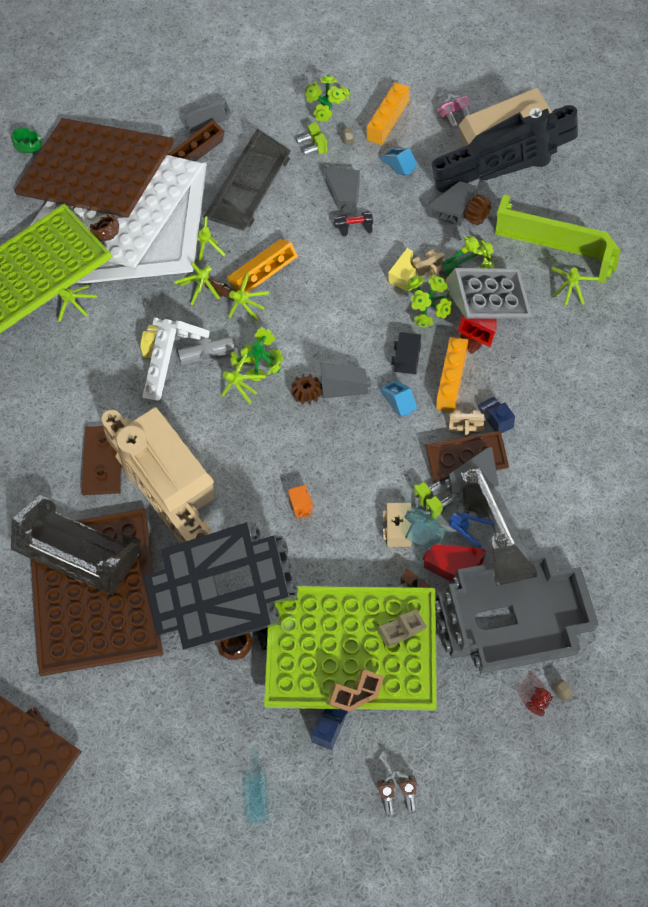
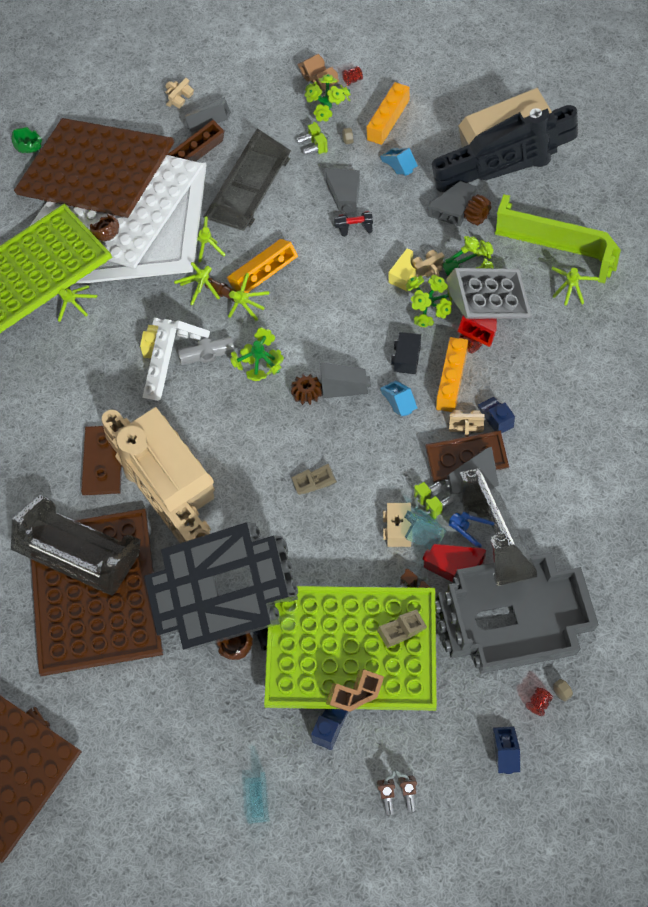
lime plant [221,353,266,404] -> none
orange window [288,484,313,518] -> none
piece [437,93,470,128] -> none
none -> tan hips [165,78,194,109]
none -> dark tan slope [292,464,337,495]
none -> medium nougat brick [297,54,339,91]
none -> clear red bush [342,66,363,86]
none -> dark blue arch [493,726,520,774]

